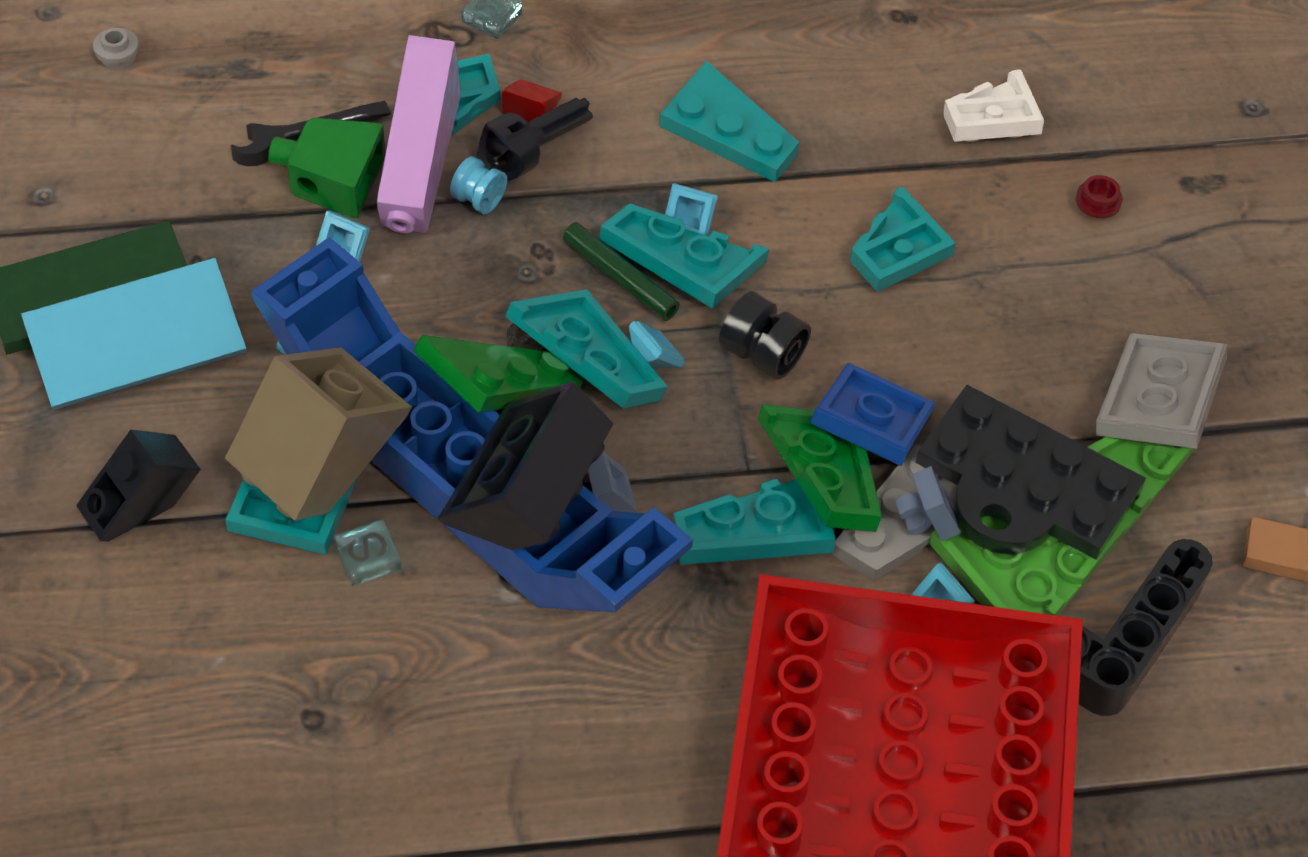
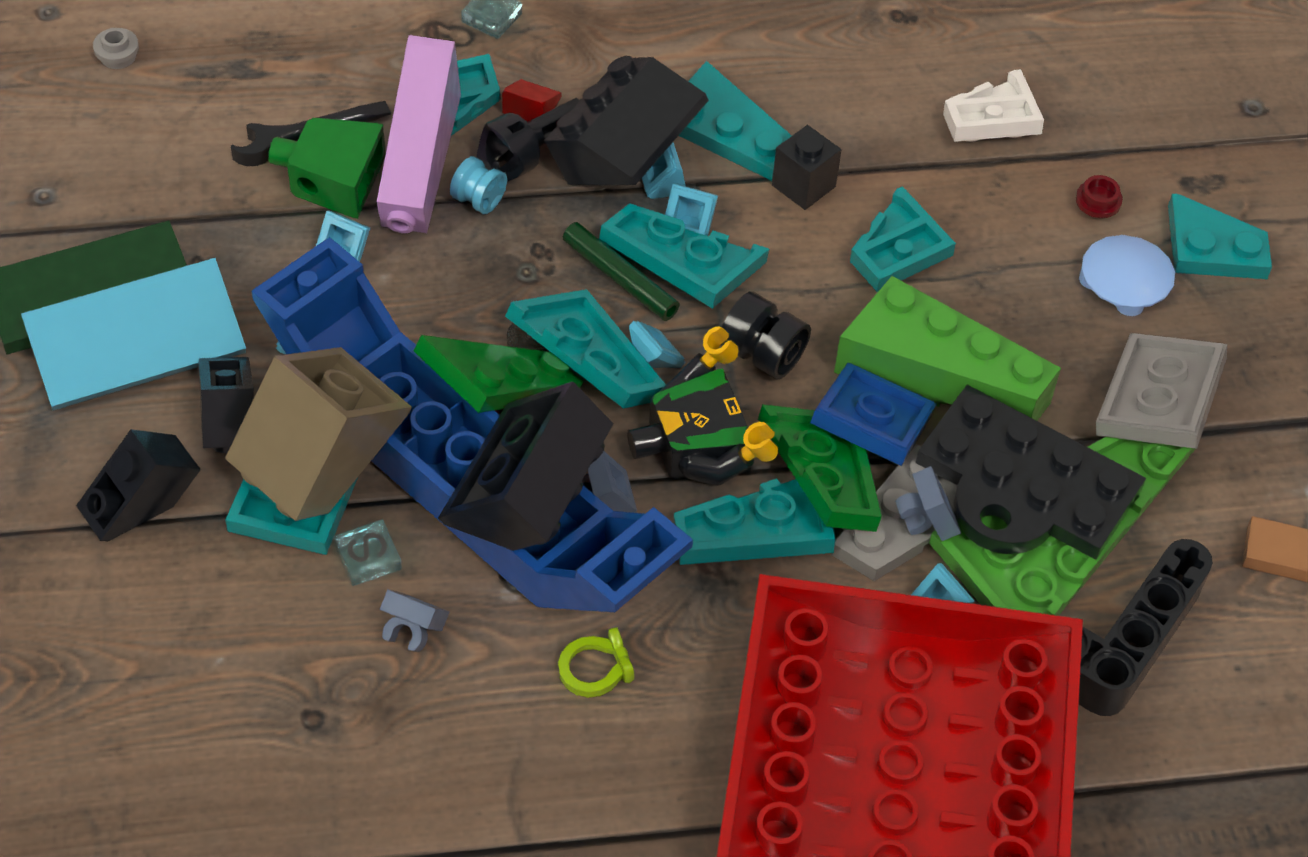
none -> black slope [199,357,254,453]
none -> sand blue tile [379,589,449,652]
none -> black slope [544,56,709,185]
none -> lime piece [558,627,634,698]
none -> torso [627,326,778,486]
none -> medium azure slope [642,142,686,199]
none -> black brick [772,124,842,210]
none -> bright green wedge [834,276,1061,421]
none -> light blue dish [1079,235,1175,316]
none -> teal wing [1168,193,1272,279]

